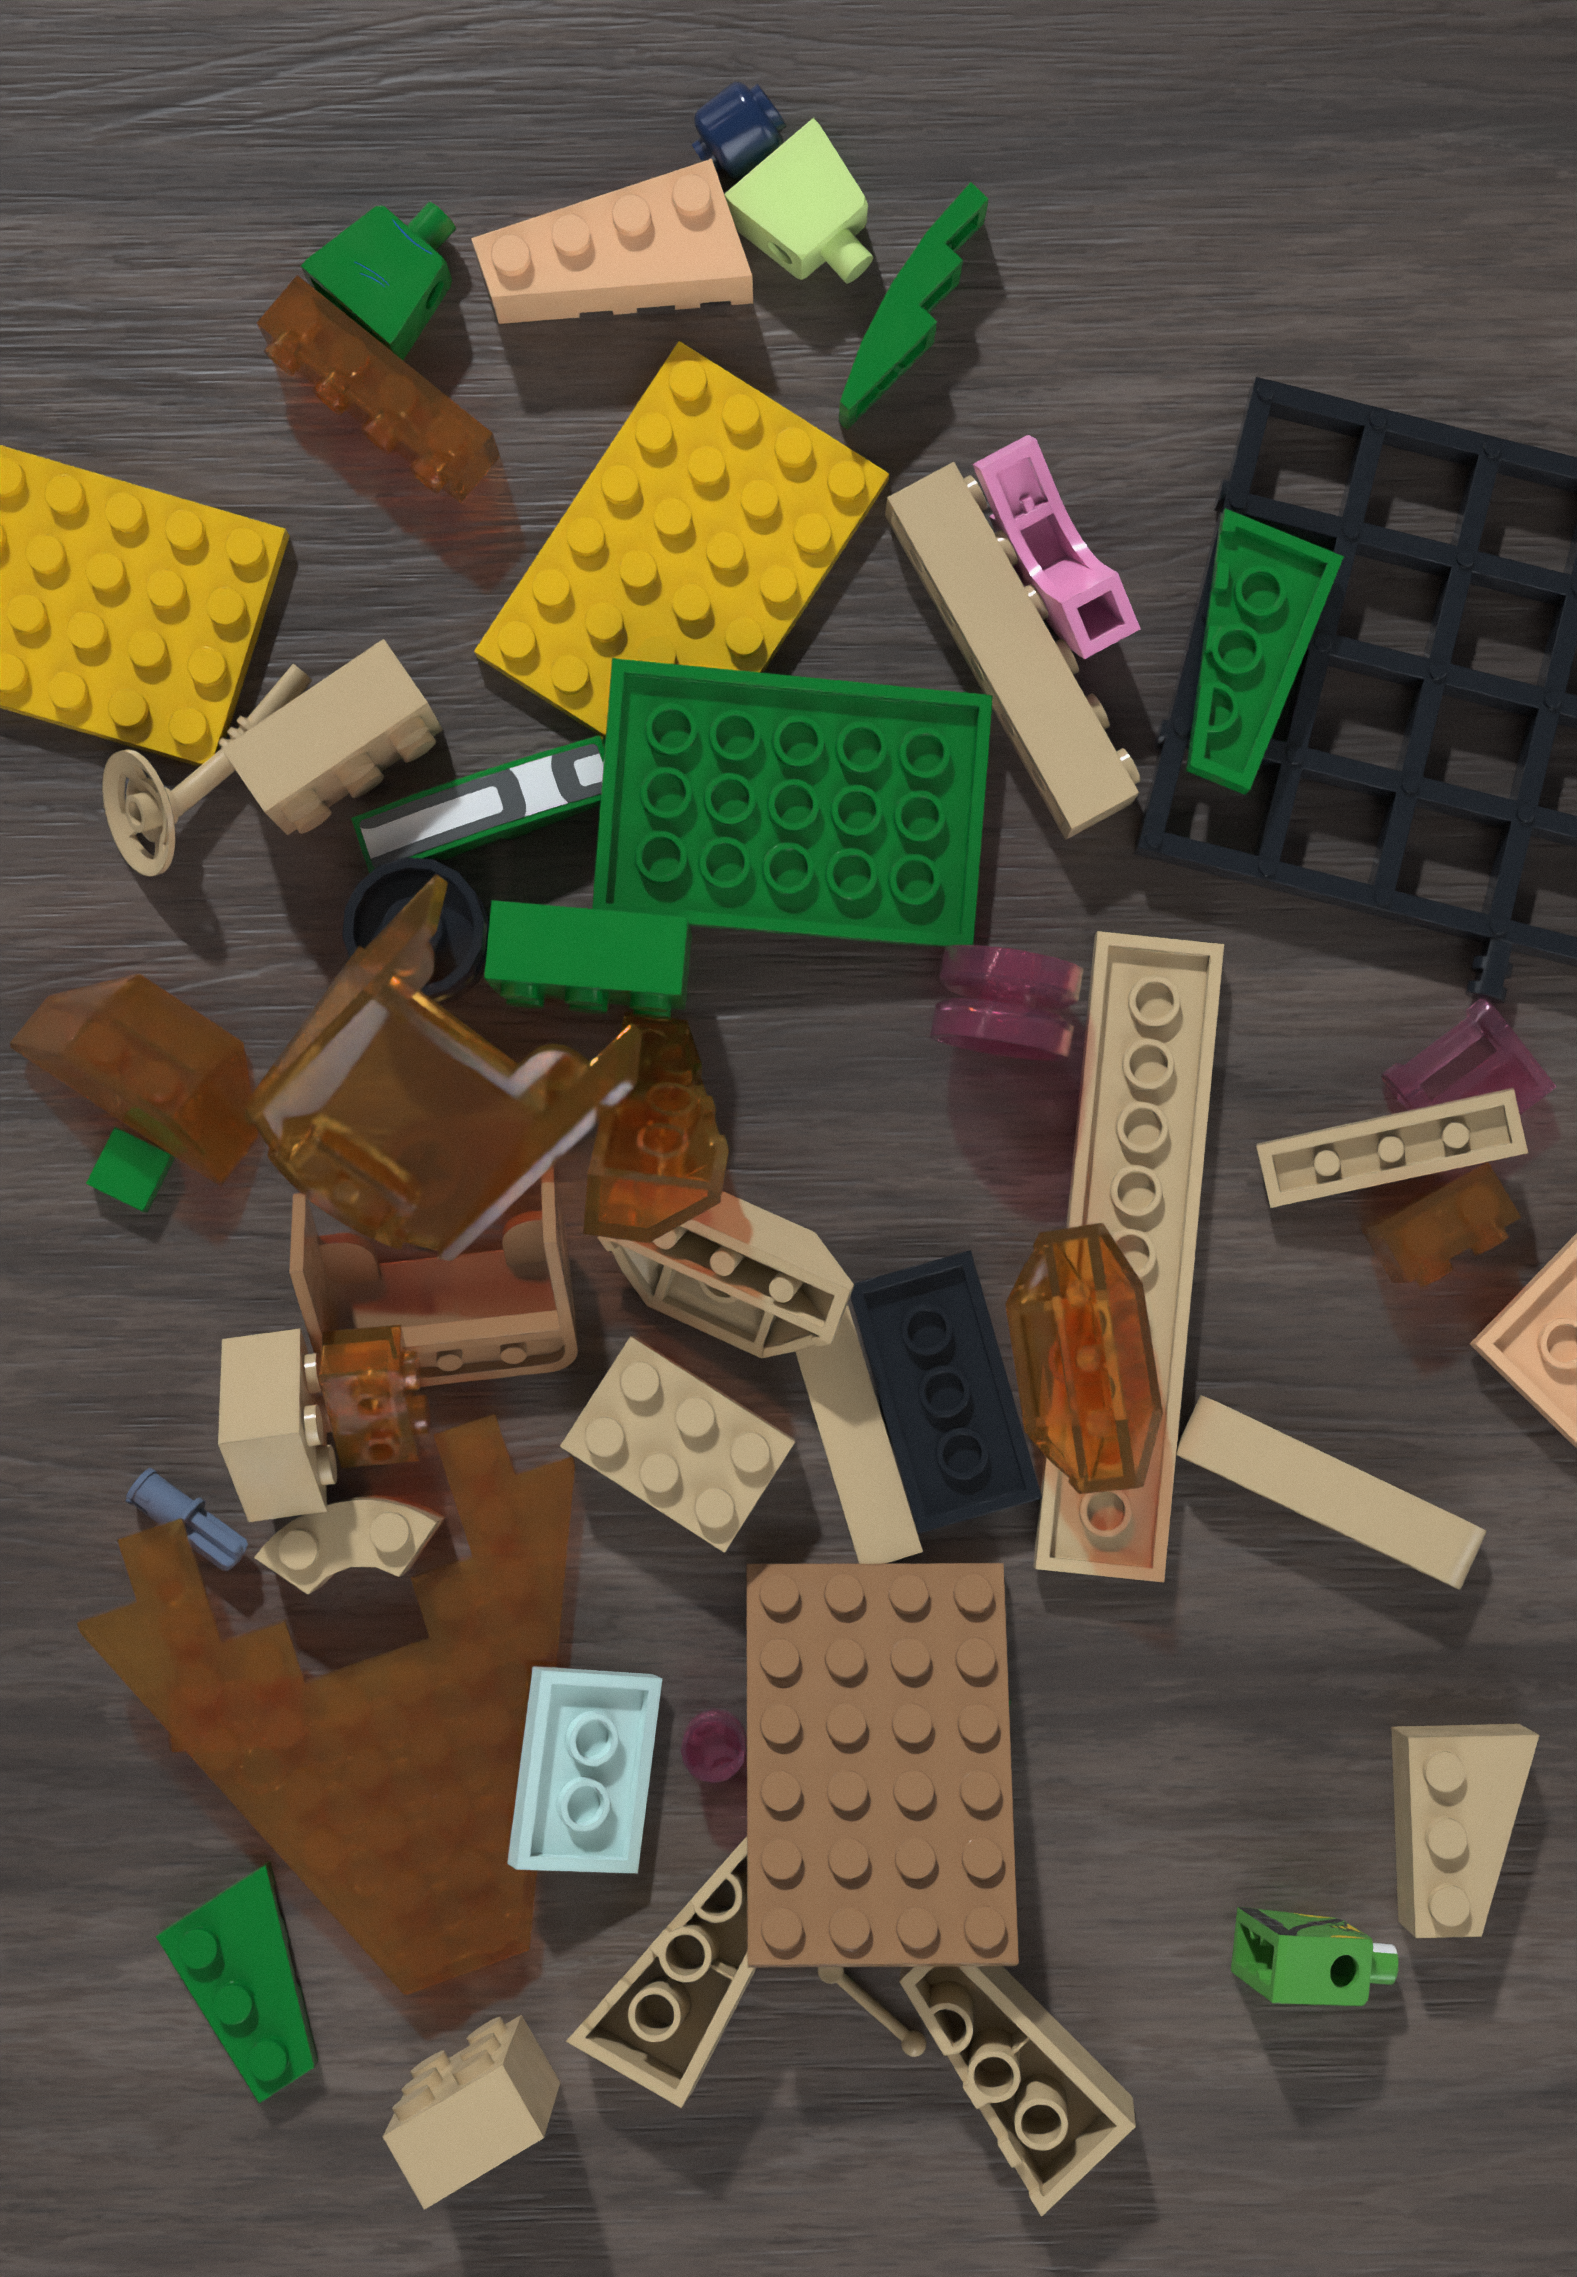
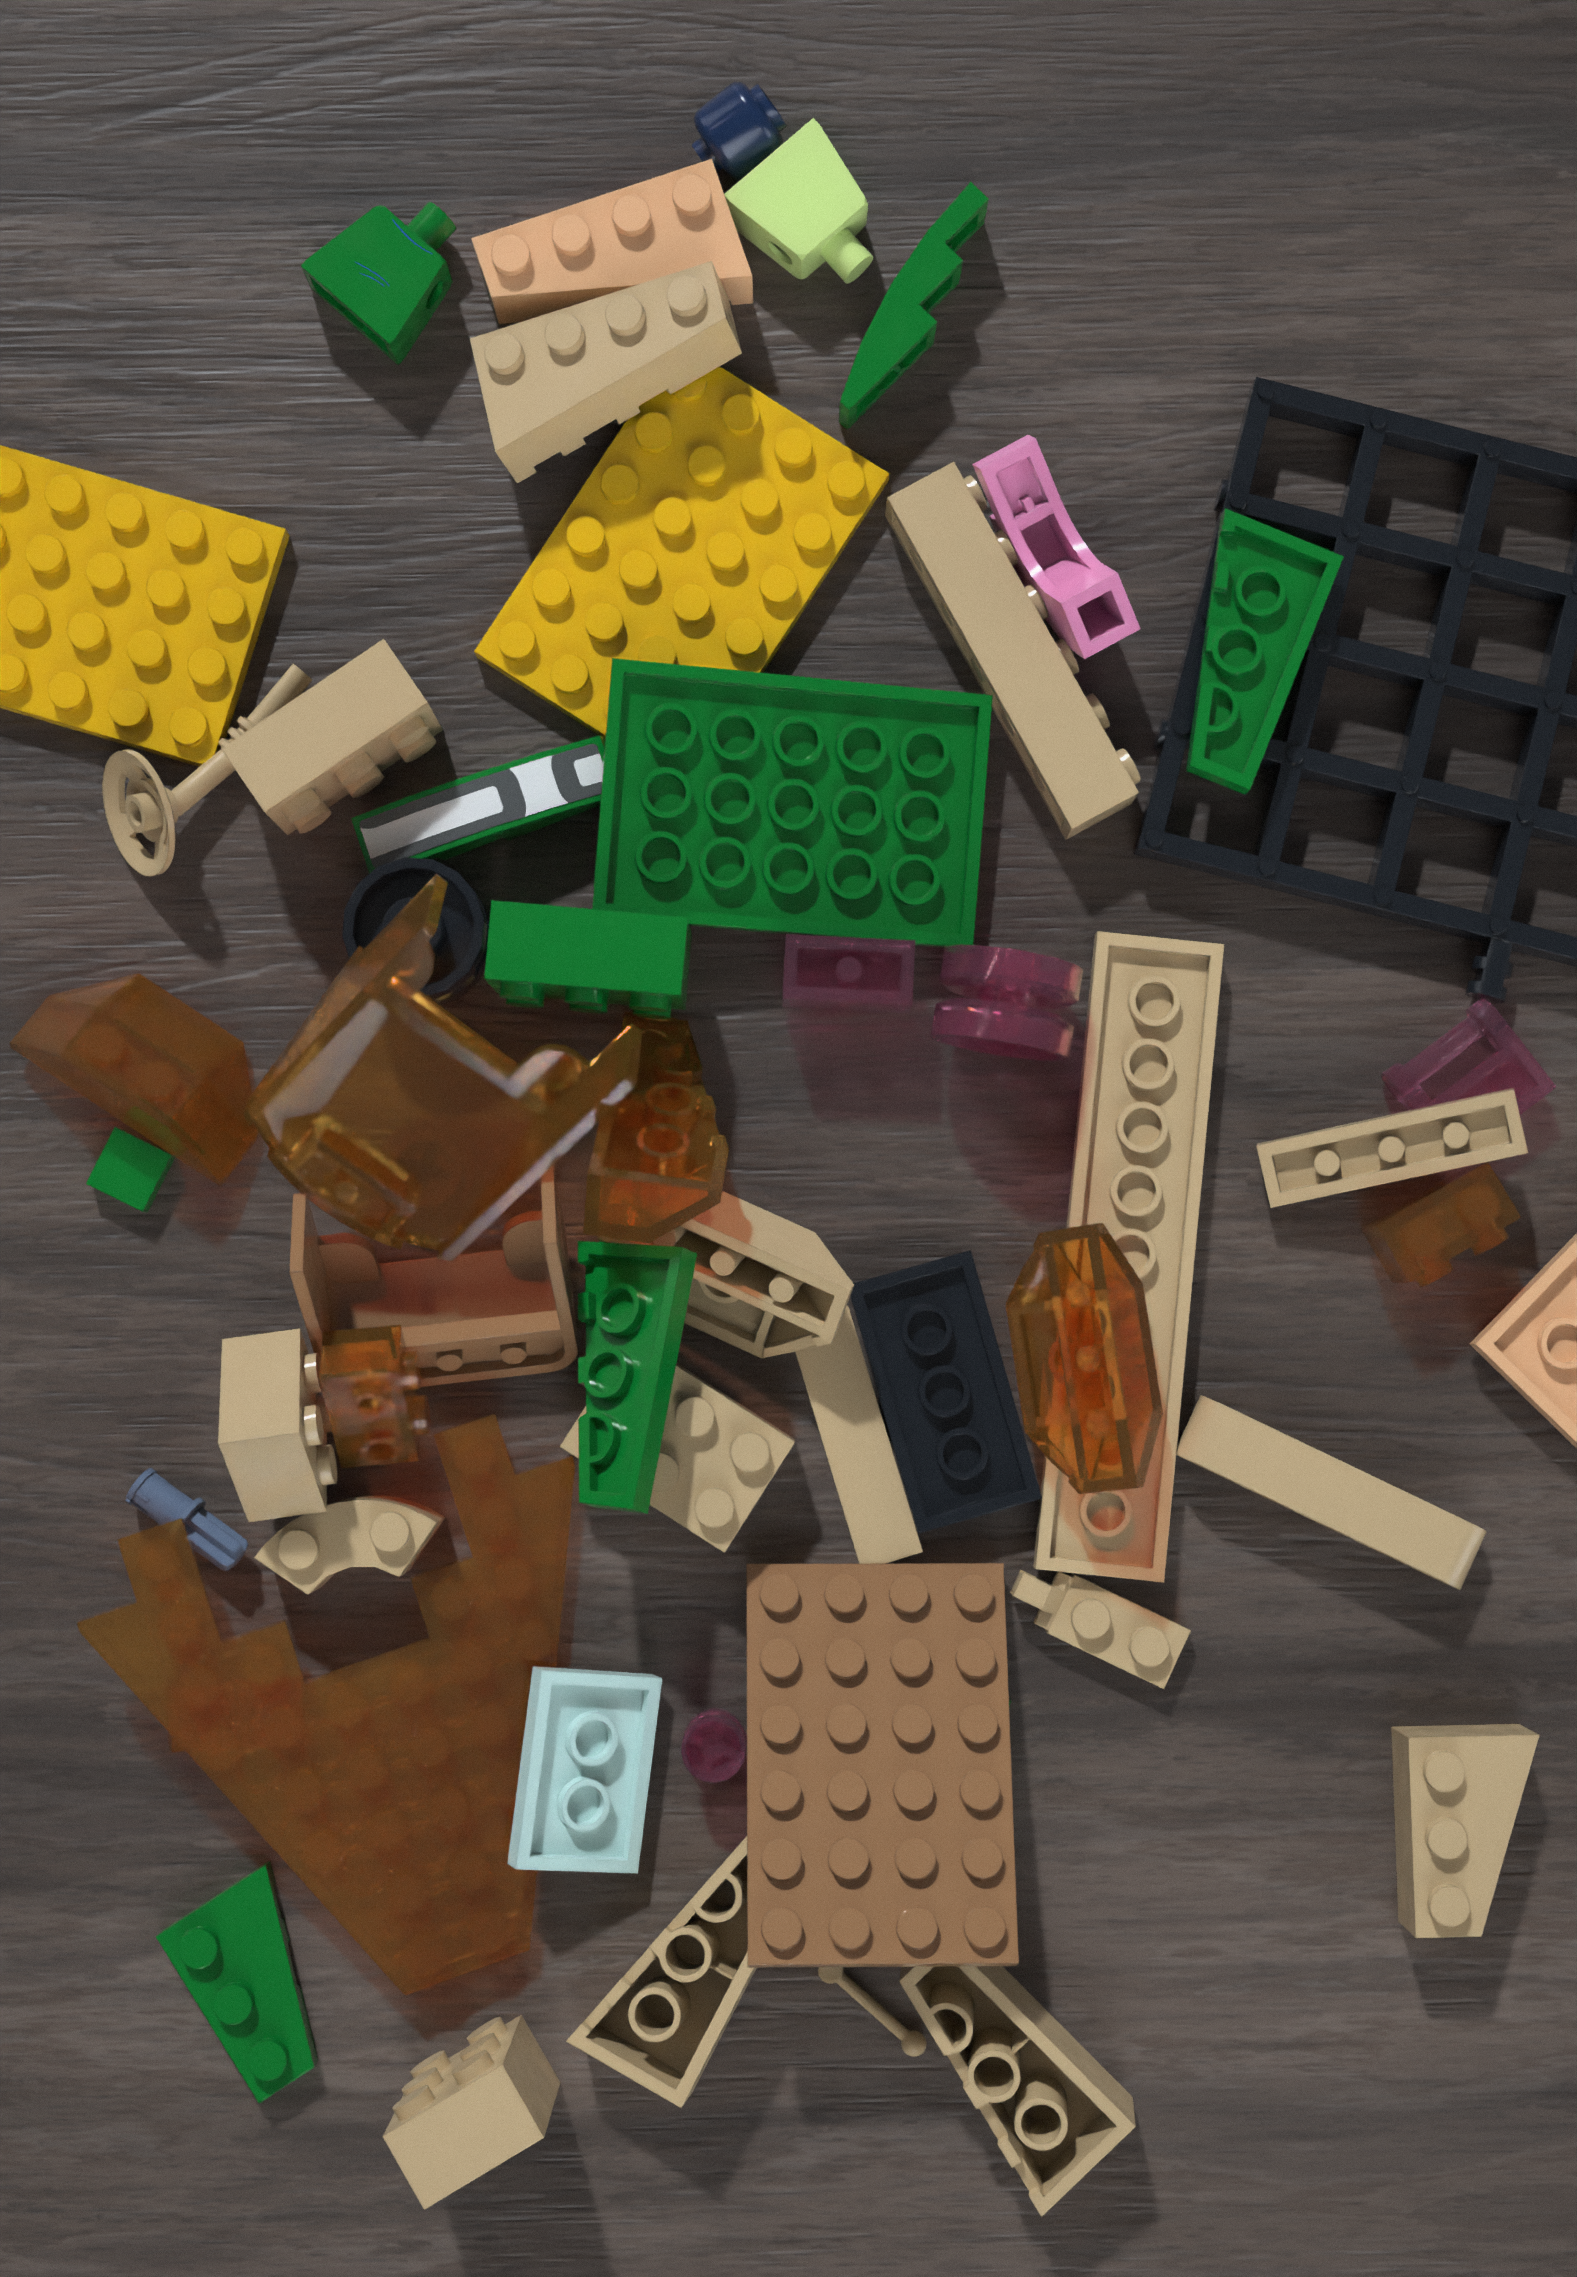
clear orange brick [257,275,500,504] -> none
bright green torso [1231,1907,1398,2006] -> none
none -> tan wedge [470,261,742,483]
none -> green wing [578,1241,697,1514]
none -> clear pink brick [783,934,915,1014]
none -> tan hinge [1010,1570,1191,1689]

